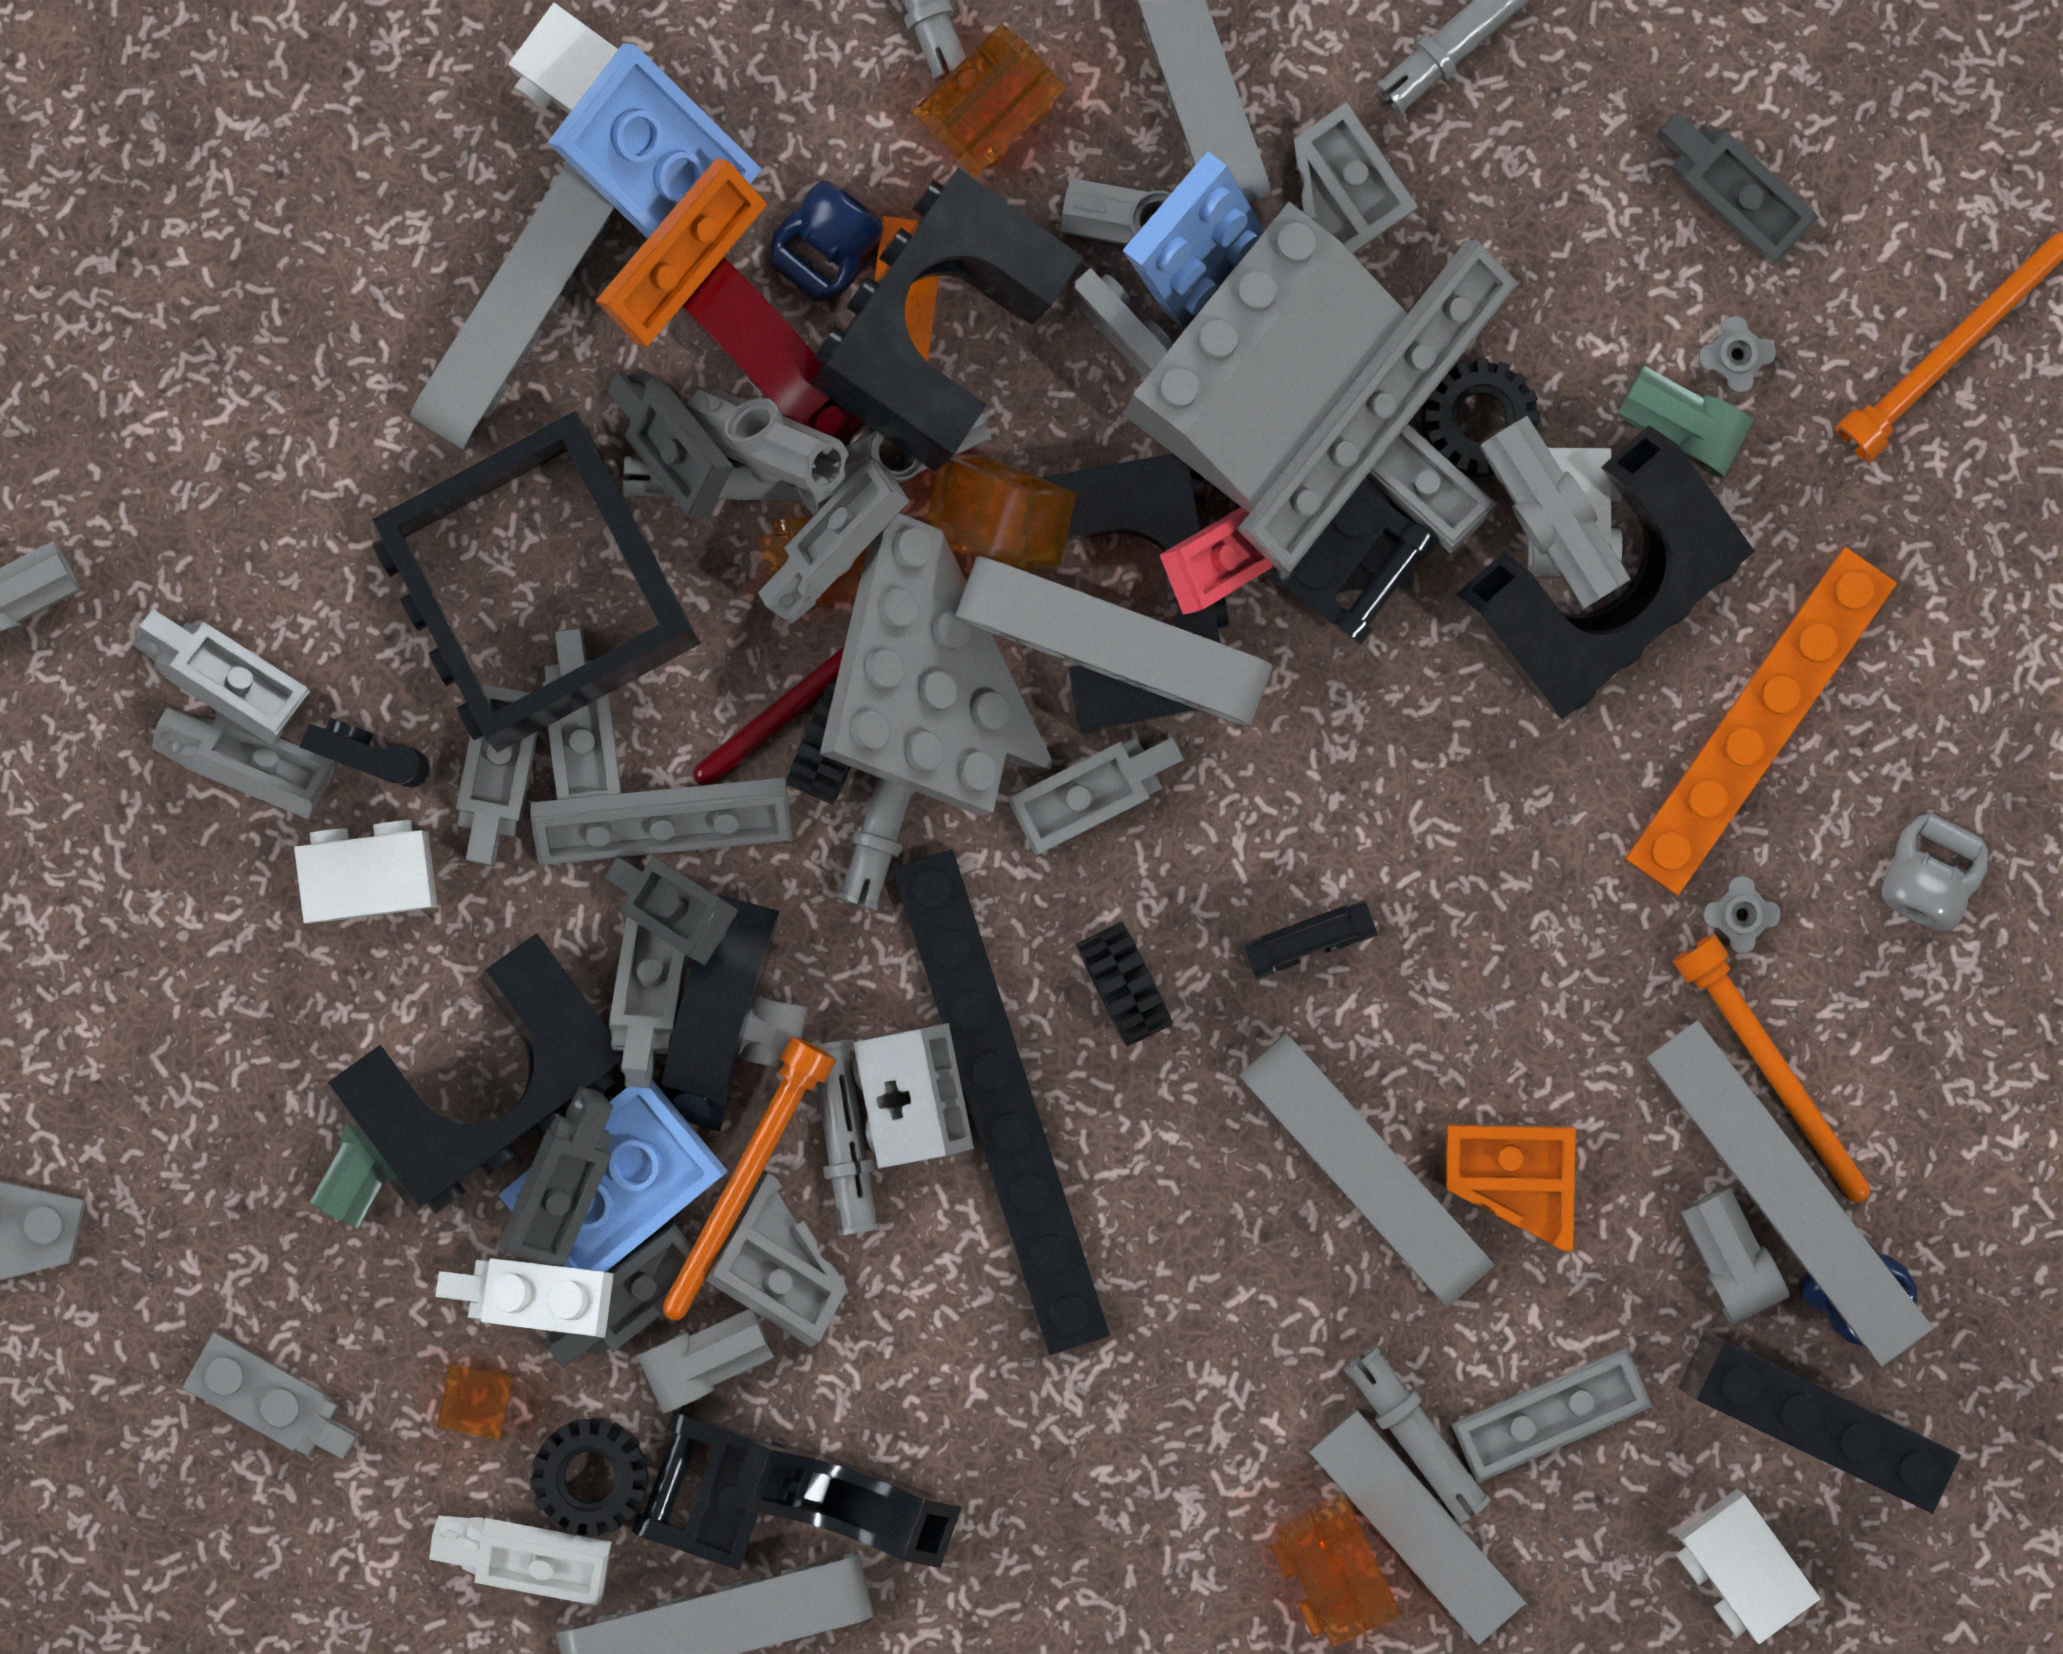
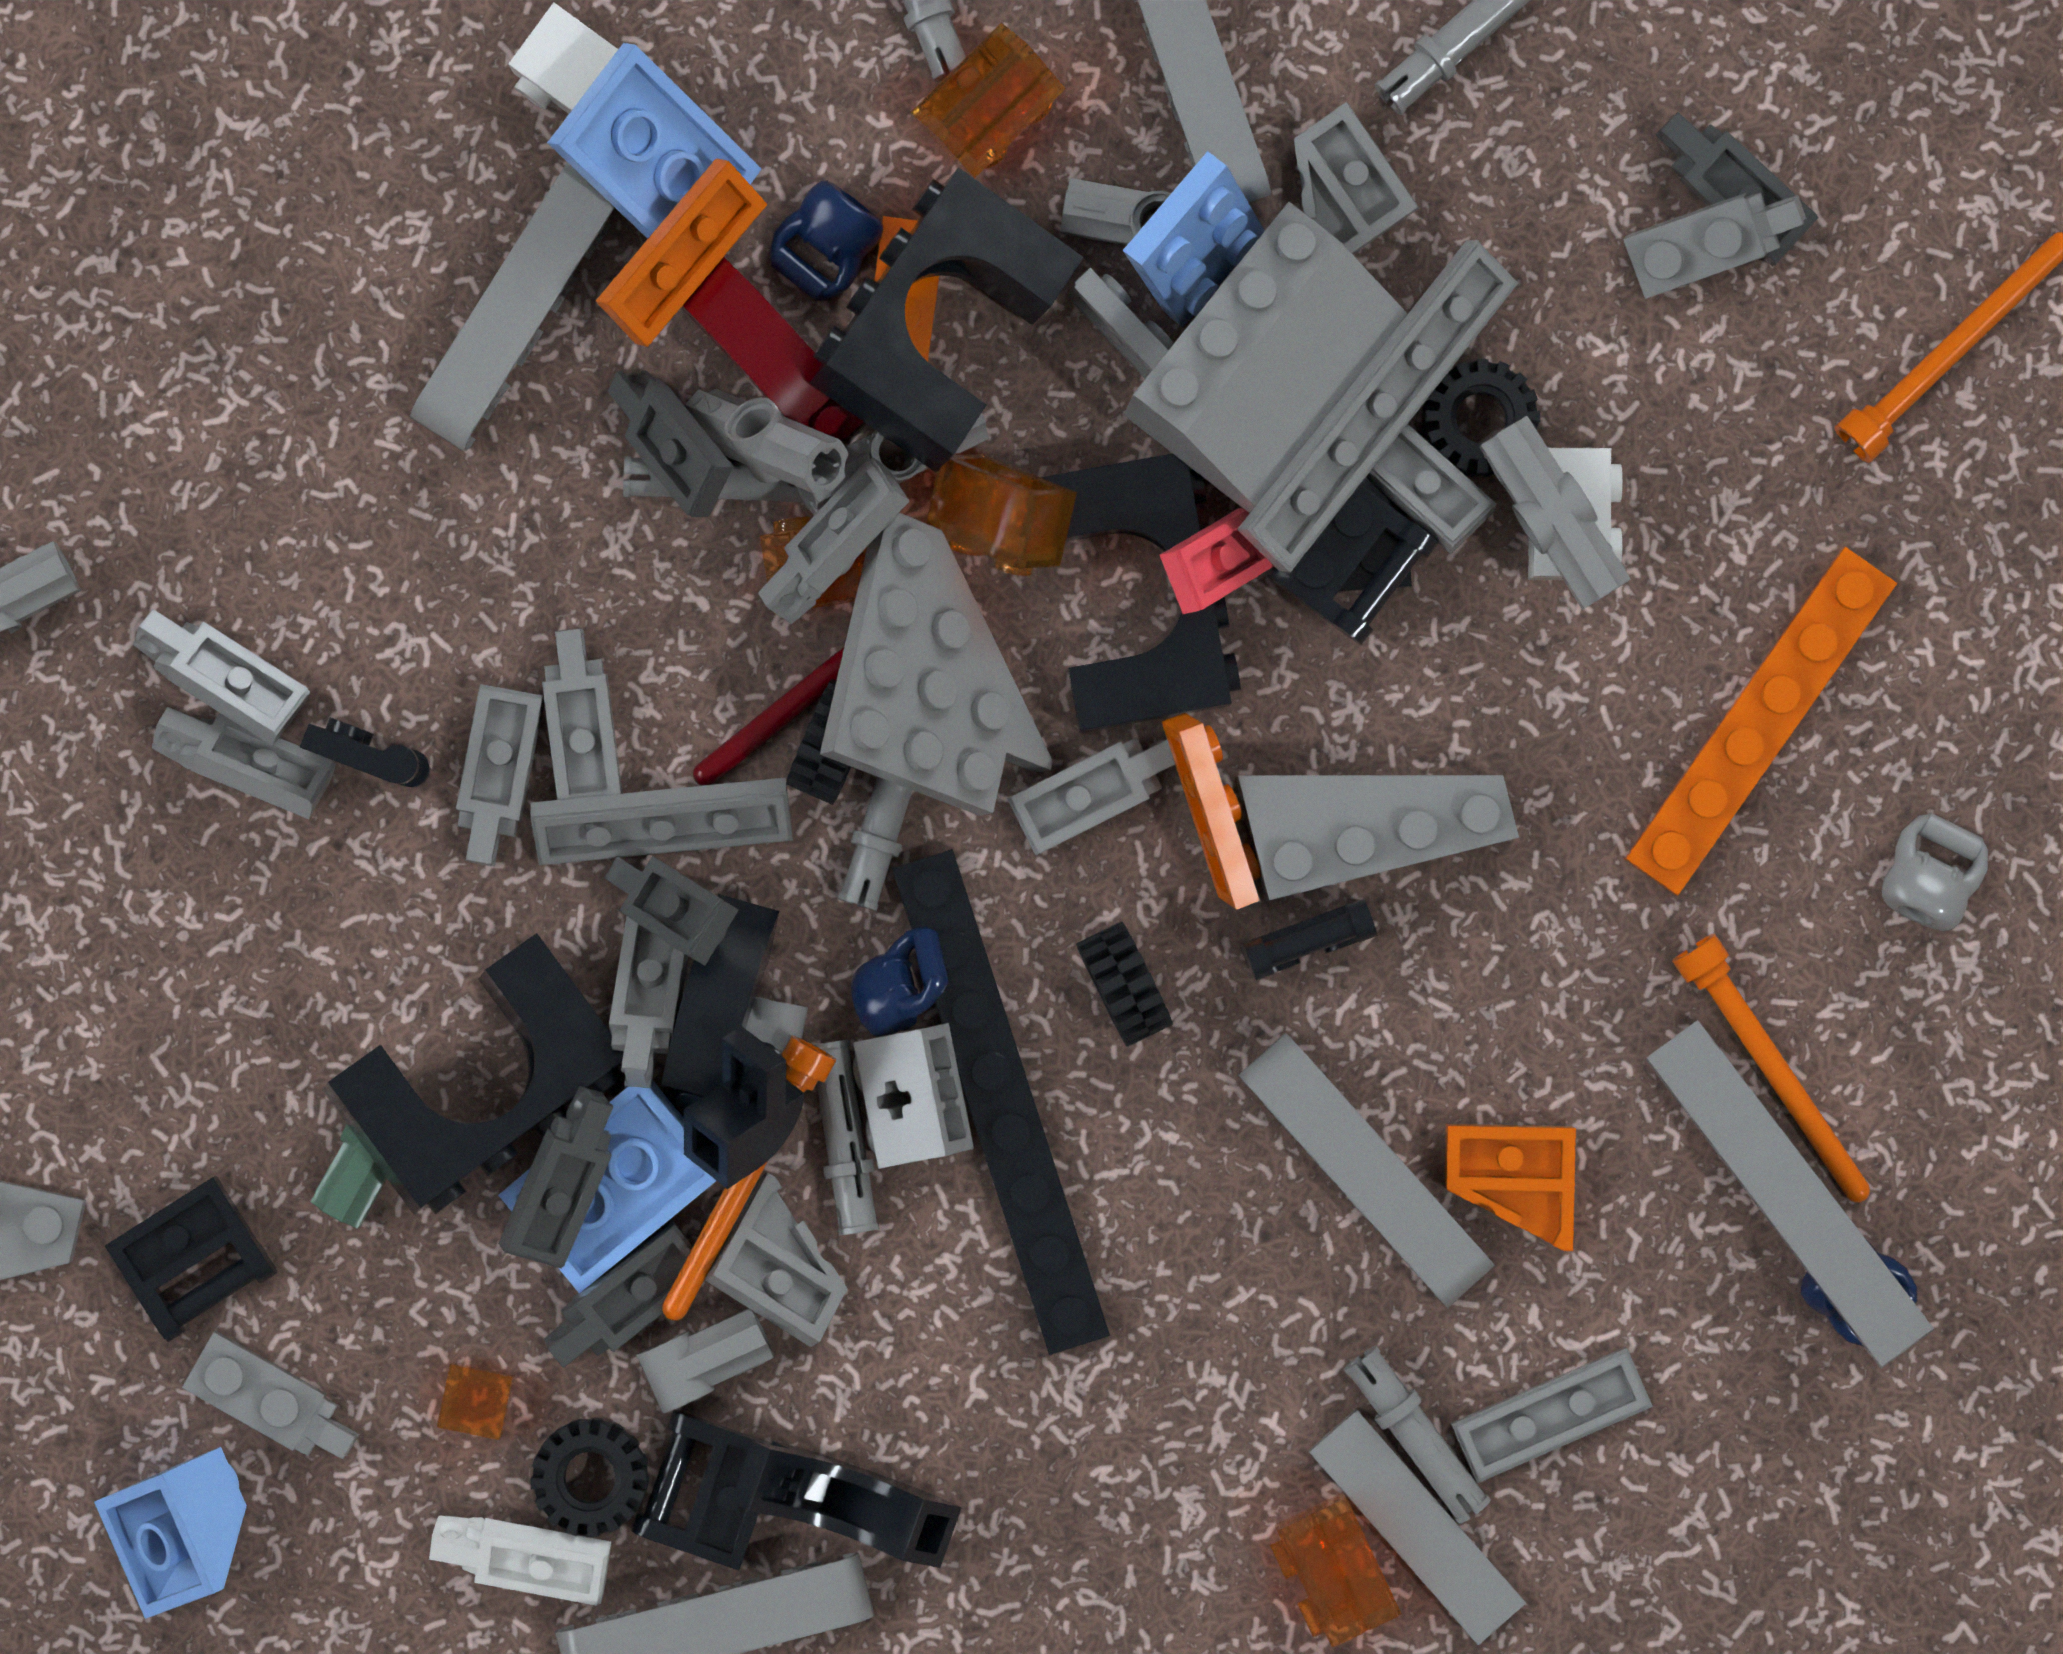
white brick [294,820,438,924] -> none
black window [372,411,701,753] -> none
white hinge [435,1258,614,1338] -> none
light grey beam [954,556,1273,727] -> none
black arch [1456,425,1755,720] -> none
sand green piece [1616,366,1754,478] -> none
white brick [1675,1489,1821,1644] -> none
black arch [1678,1330,1961,1514] -> none
light grey piece [1679,1187,1790,1326] -> none
light grey plate [1699,316,1776,393] -> none
light grey plate [1703,876,1781,953] -> none
none -> light blue slope [94,1447,247,1619]
none -> black plate [105,1176,277,1342]
none -> black brick [684,1026,804,1189]
none -> dark blue piece [851,926,949,1037]
none -> orange plate [1161,712,1261,910]
none -> light grey wedge [1235,775,1519,901]
none -> light grey hinge [1623,192,1807,299]

